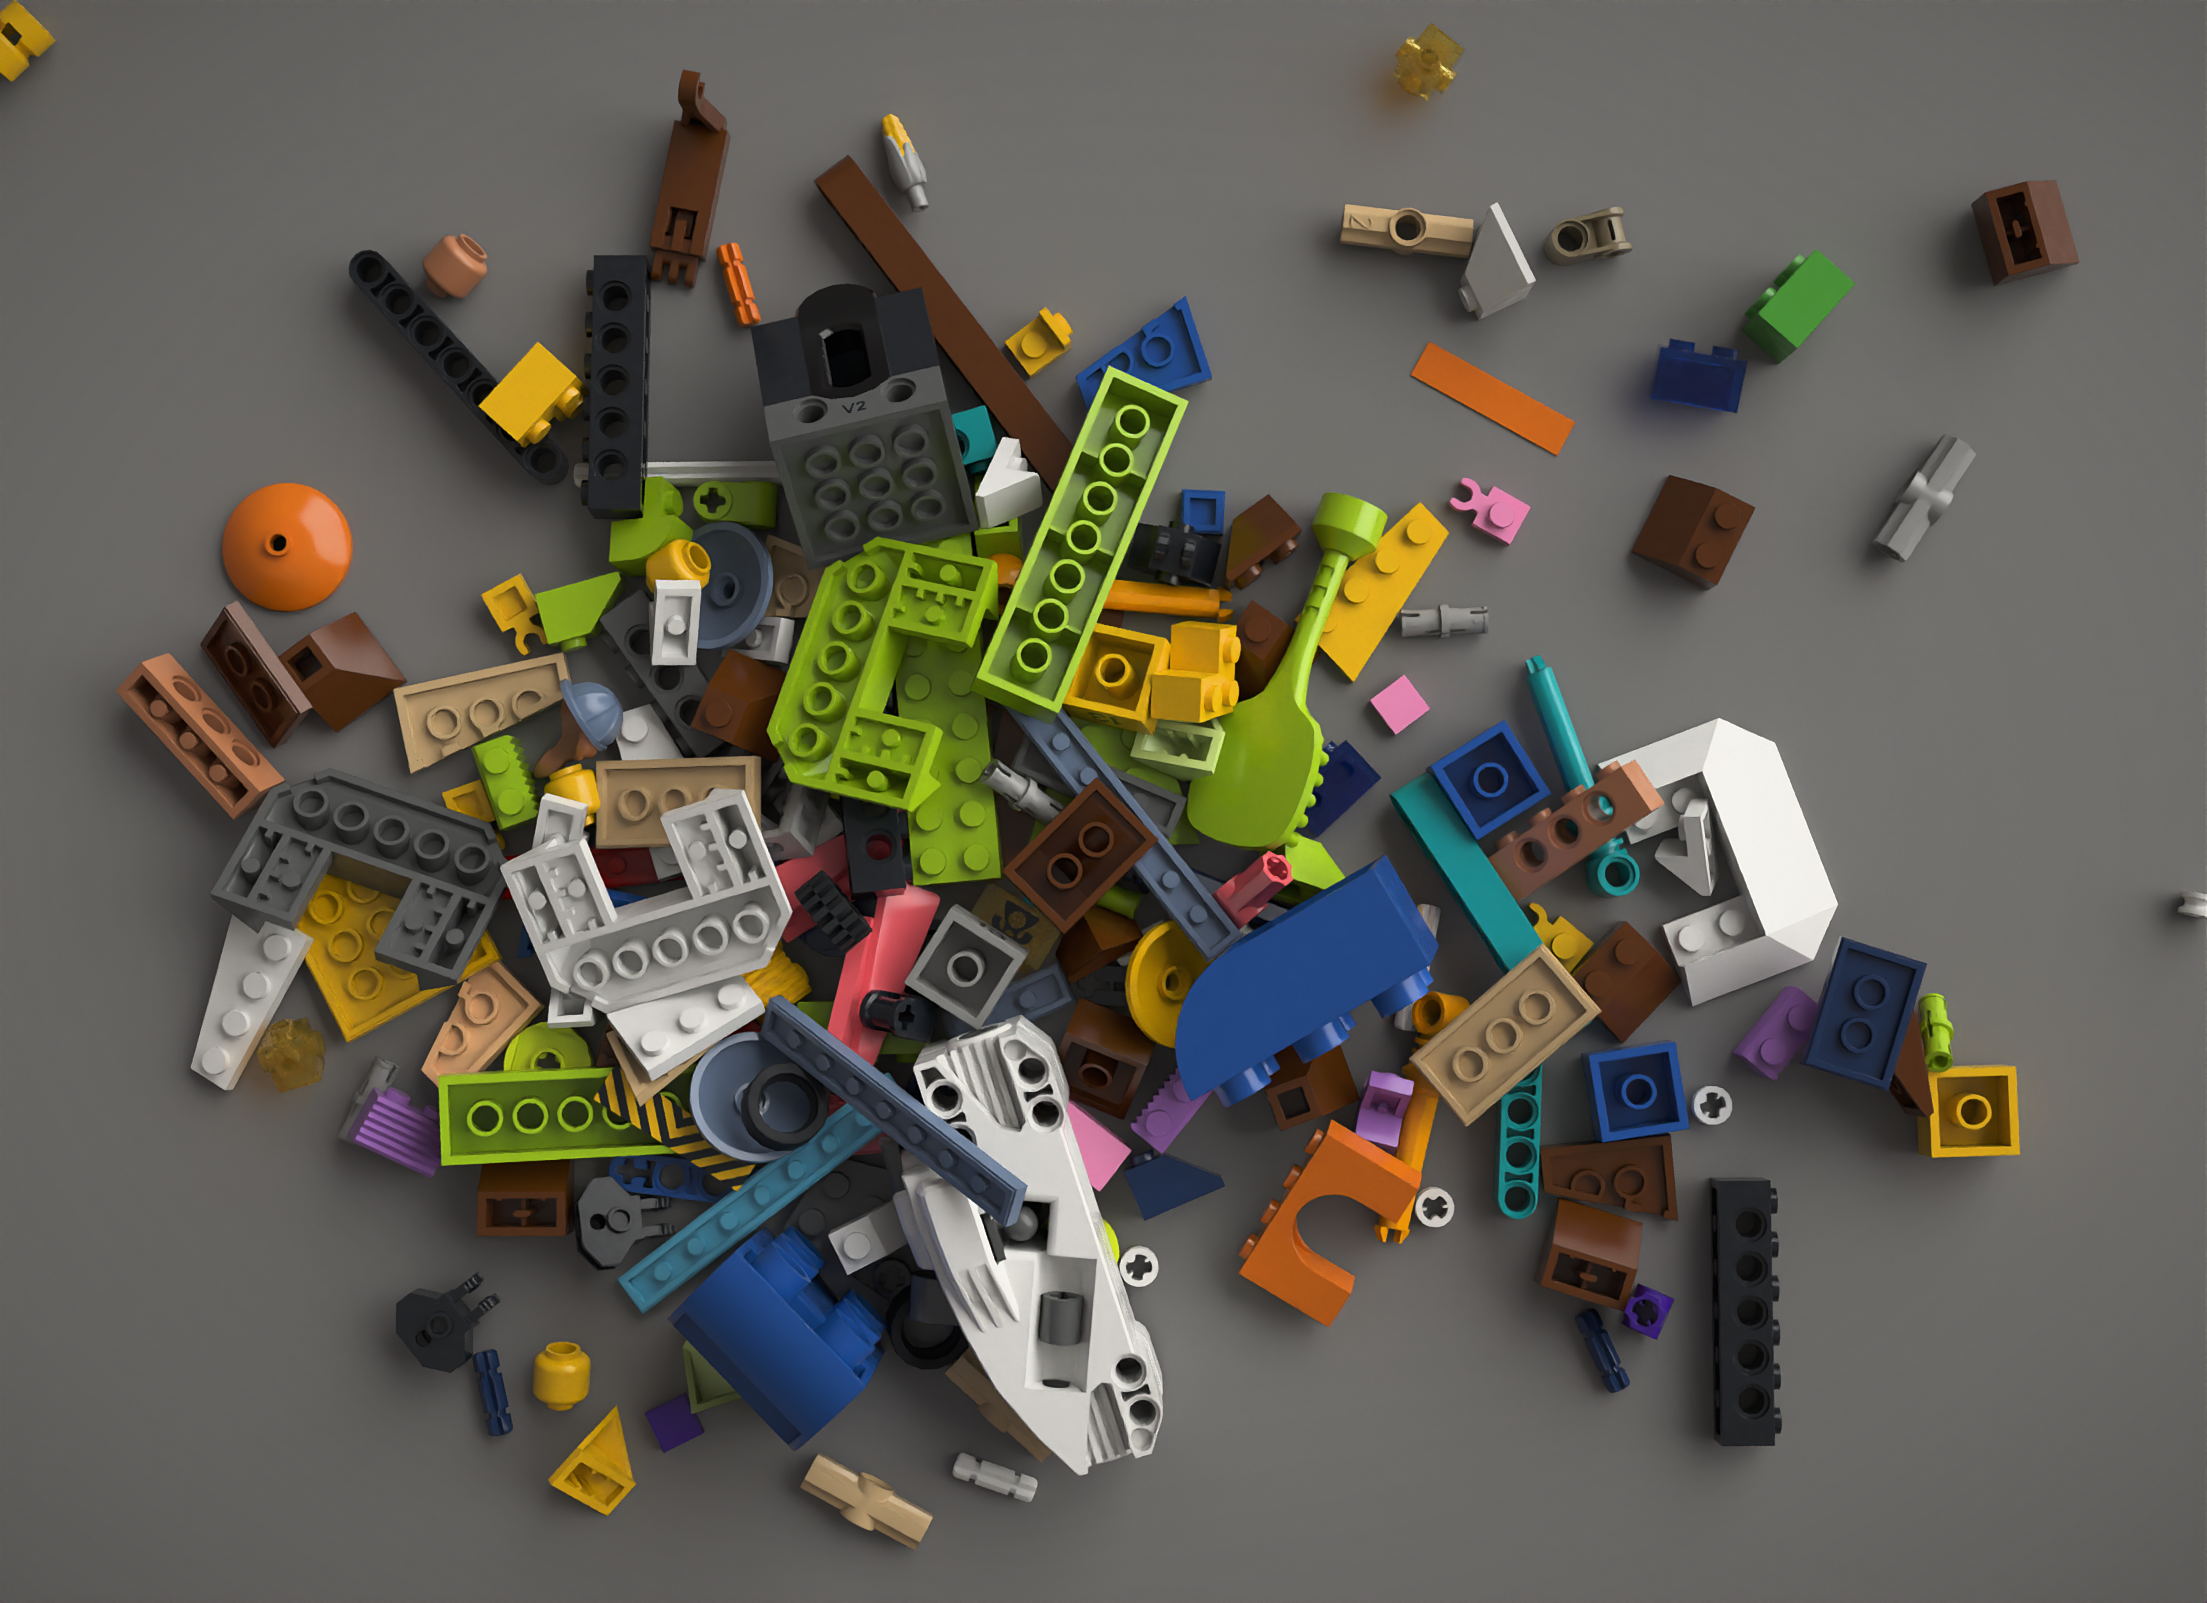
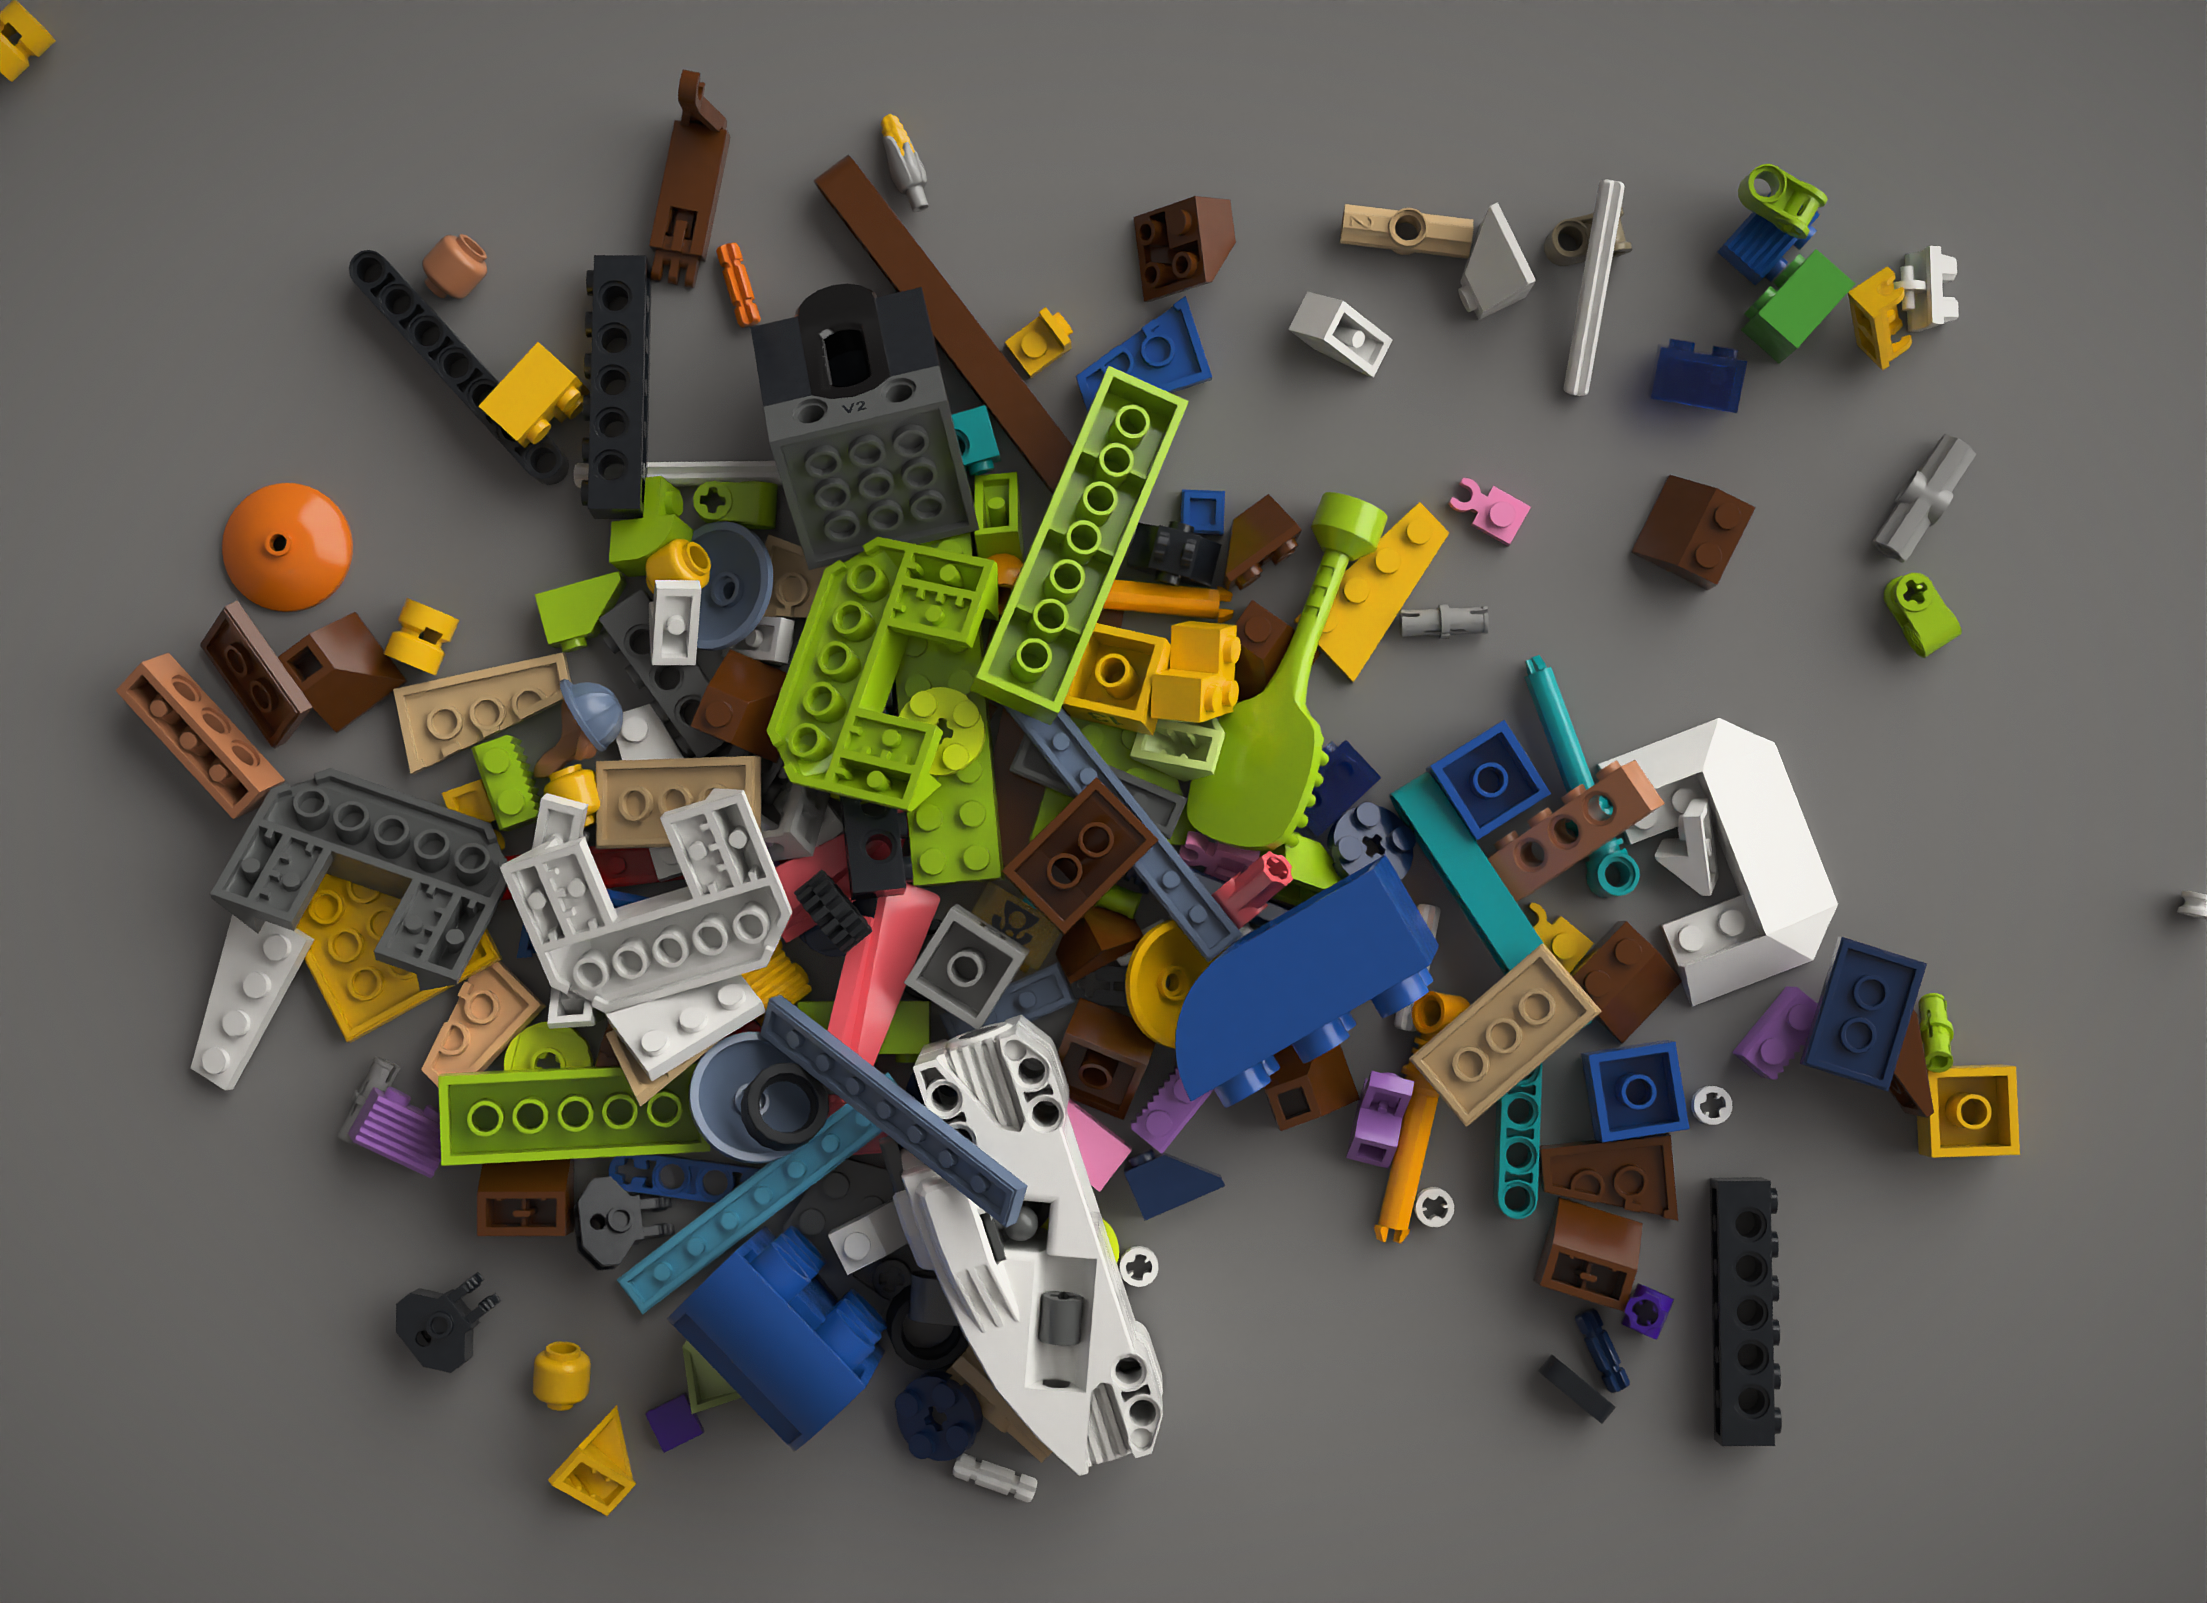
clear yellow brick [257,1017,326,1094] -> none
dark blue axle [472,1349,513,1436] -> none
yellow plate [481,573,548,656] -> none
sticker [593,1065,757,1192] -> none
tan piece [800,1452,934,1550] -> none
black piece [859,989,939,1044] -> none
white slope [975,437,1043,529] -> none
light grey pin [980,759,1065,827] -> none
orange arch [1238,1119,1422,1328] -> none
bright pink tile [1368,675,1430,736] -> none
clear yellow brick [1394,23,1465,100] -> none
orange sticker [1411,342,1576,456] -> none
reddish brown slope [1971,180,2079,286] -> none
none -> yellow wheel [383,598,460,676]
none -> dark blue plate [895,1371,983,1461]
none -> neon yellow plate [899,687,986,776]
none -> reddish brown slope [1133,196,1236,302]
none -> bright pink plate [1179,831,1260,882]
none -> white slope [1288,292,1393,378]
none -> dark blue plate [1327,802,1416,880]
none -> black beam [1538,1354,1616,1424]
none -> white axle [1563,179,1625,396]
none -> blue brick [1717,192,1819,286]
none -> lime piece [1738,164,1828,239]
none -> yellow hinge [1848,266,1912,371]
none -> lime piece [1884,573,1962,658]
none -> white hips [1894,246,1959,332]

